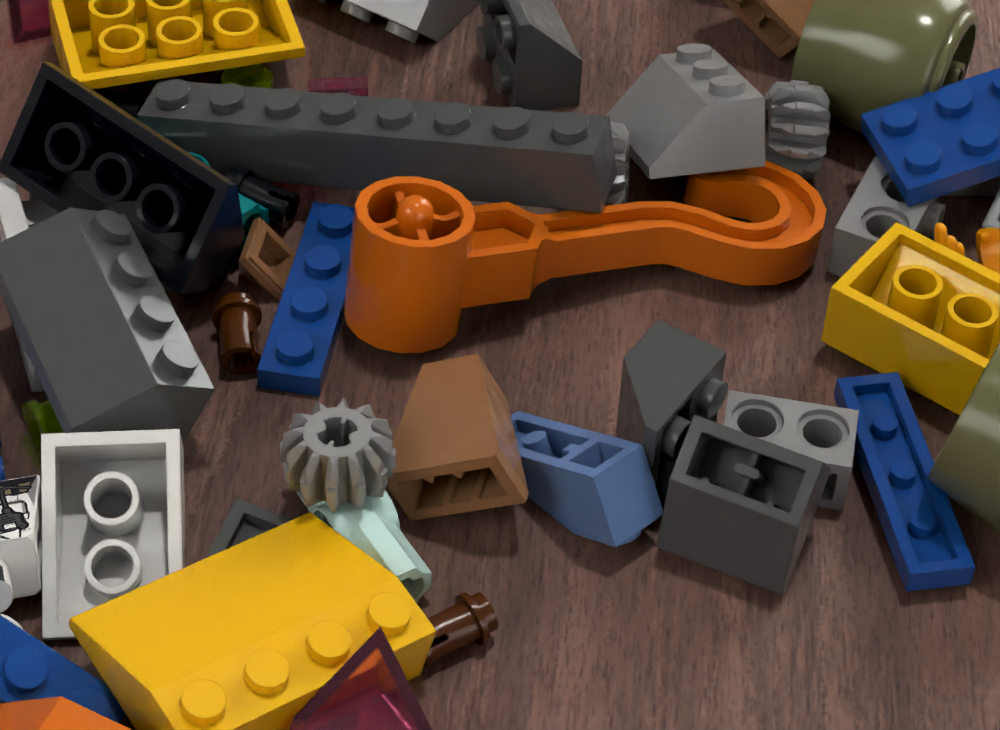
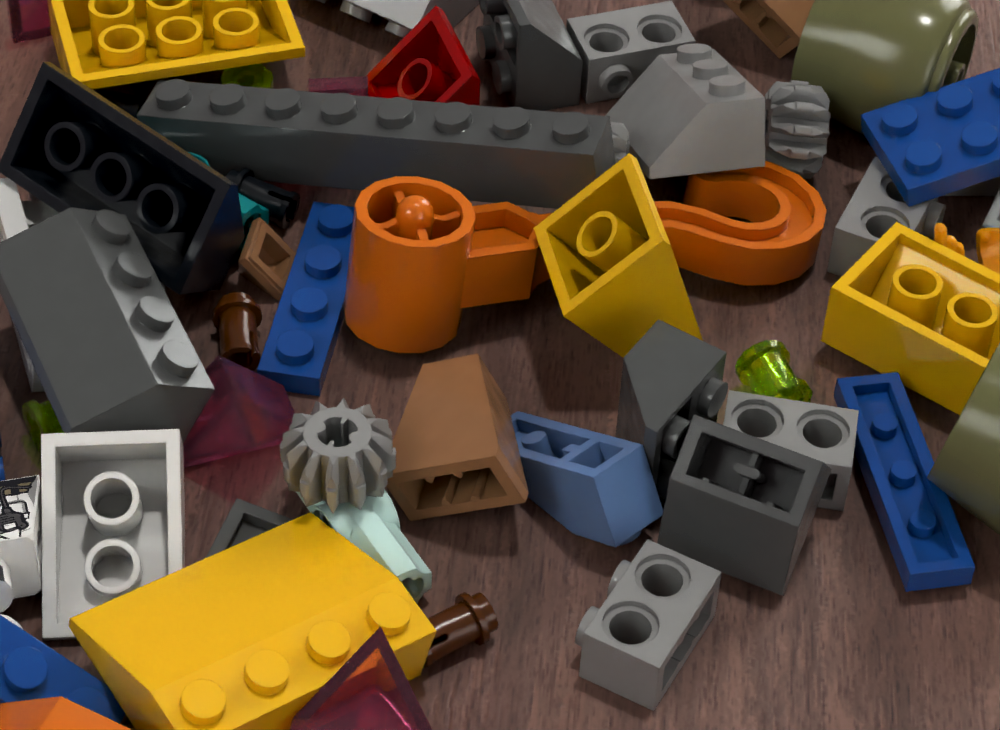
none -> clear pink slope [183,356,295,468]
none -> red slope [359,6,480,105]
none -> yellow slope [533,153,703,358]
none -> light grey brick [566,0,696,104]
none -> light grey brick [575,539,722,711]
none -> clear neon green bush [735,340,813,403]

